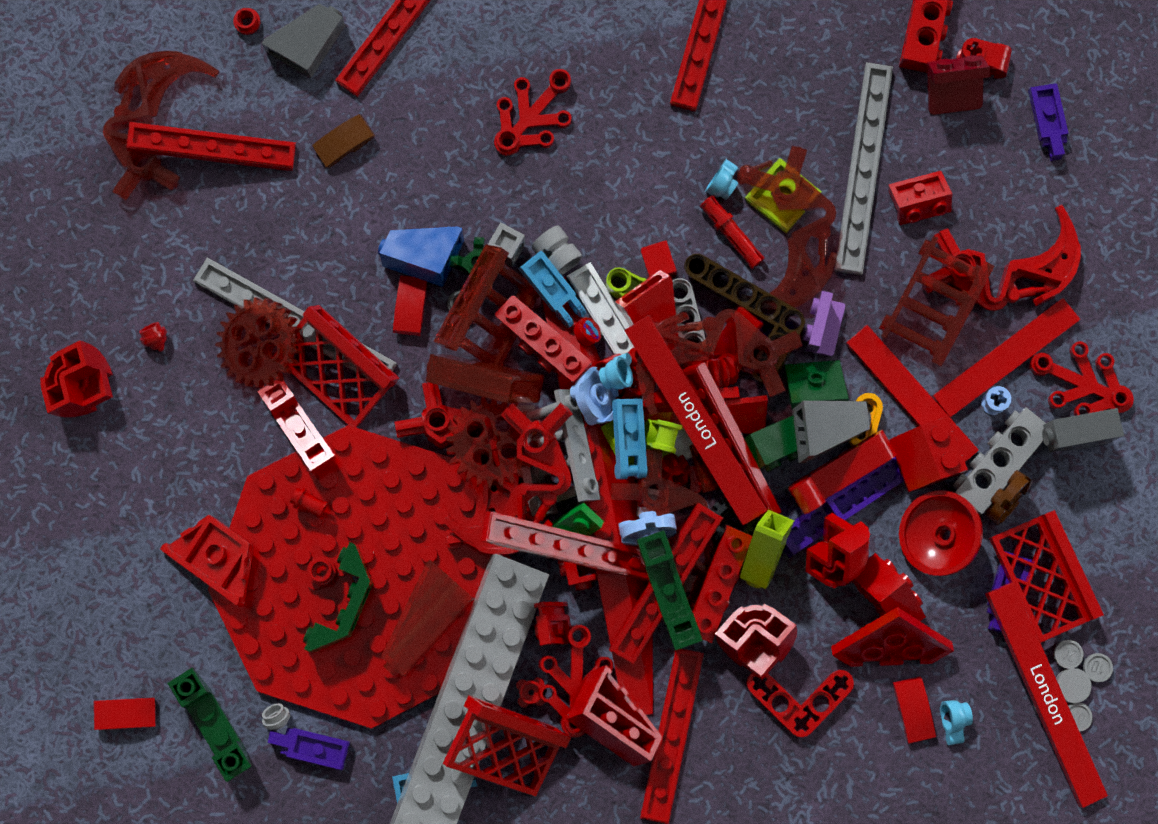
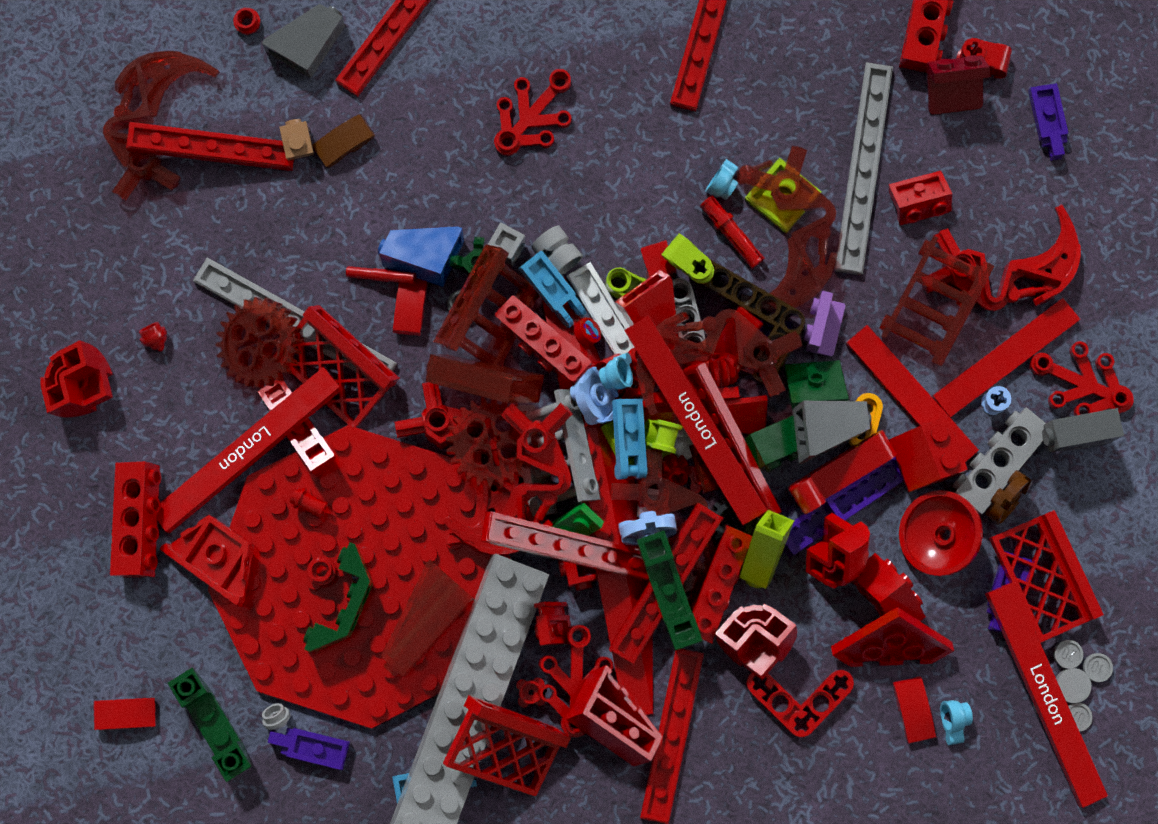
none -> red brick [110,461,161,578]
none -> red tile [156,367,342,534]
none -> medium nougat bracket [279,119,314,161]
none -> red piece [346,266,417,284]
none -> lime piece [661,233,714,284]

